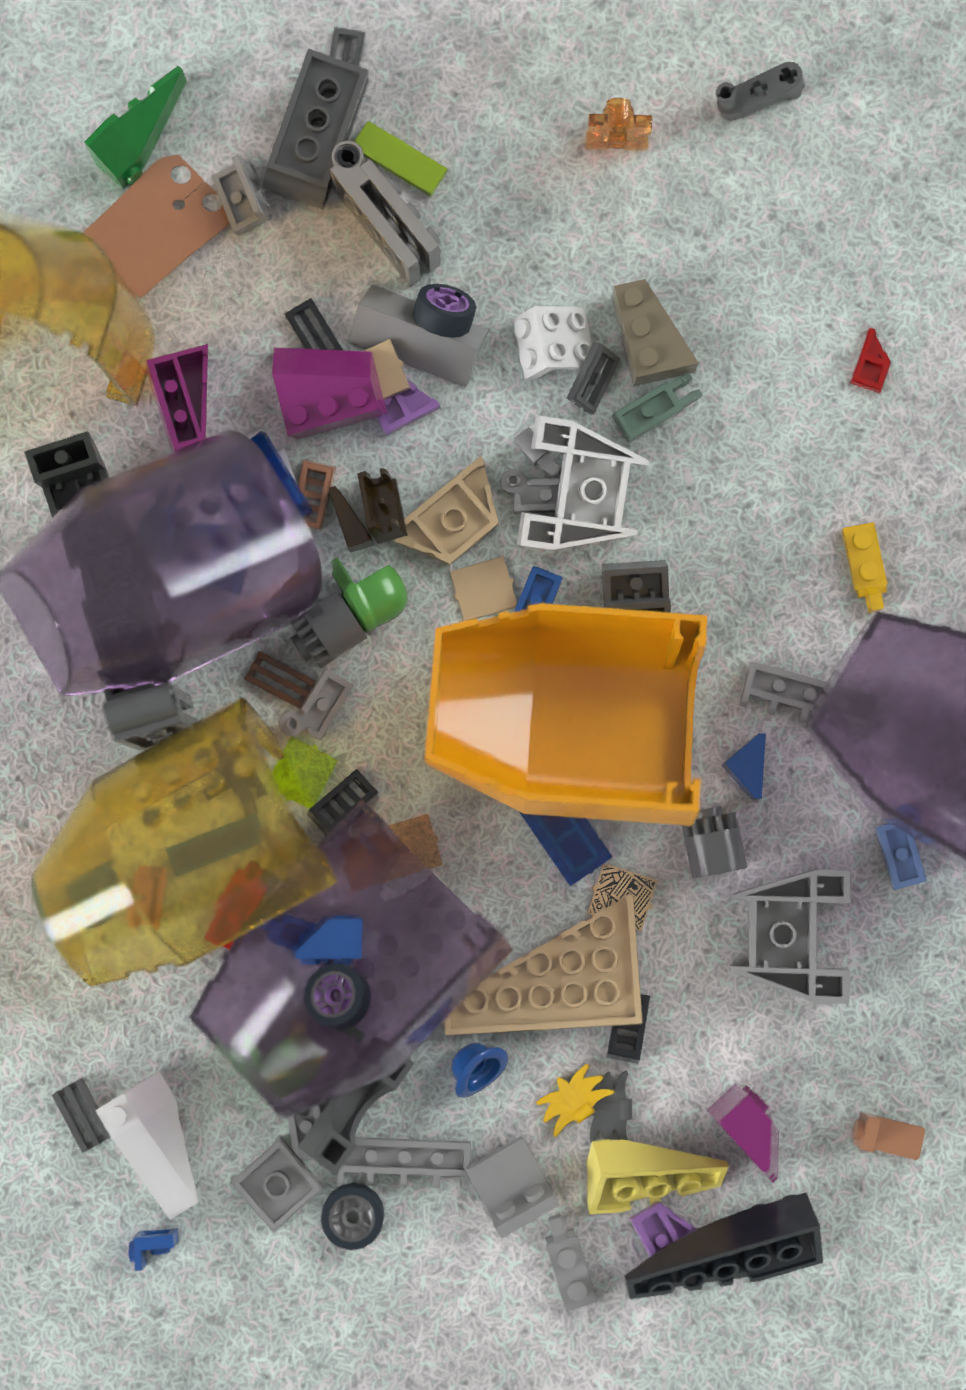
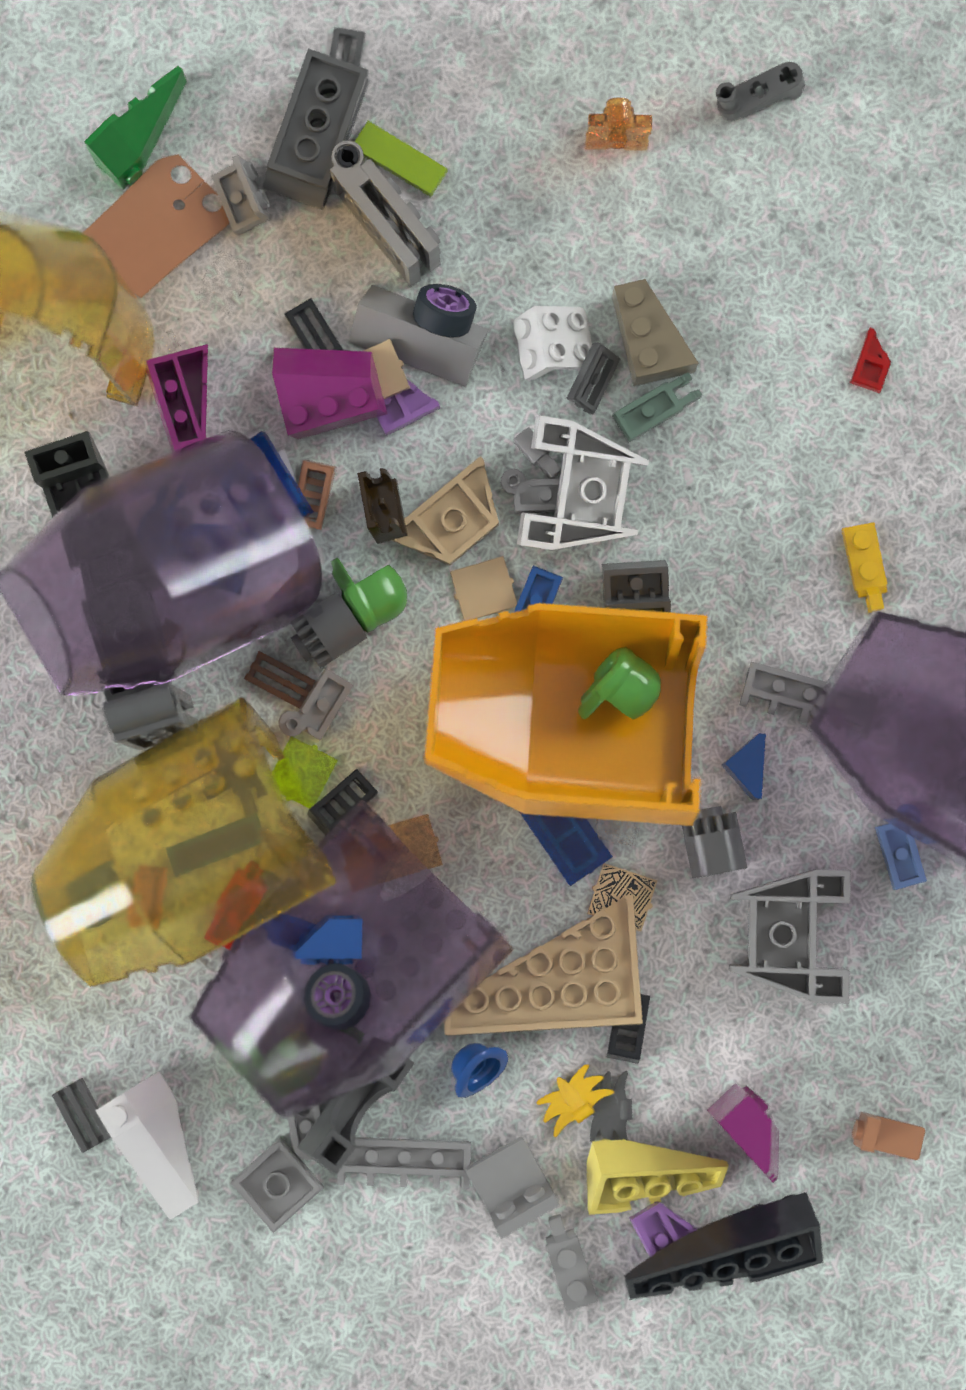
blue bracket [128,1228,179,1271] -> none
wheel [321,1183,385,1251] -> none
dark brown slope [328,486,374,553] -> none
none -> bright green piece [578,647,661,720]

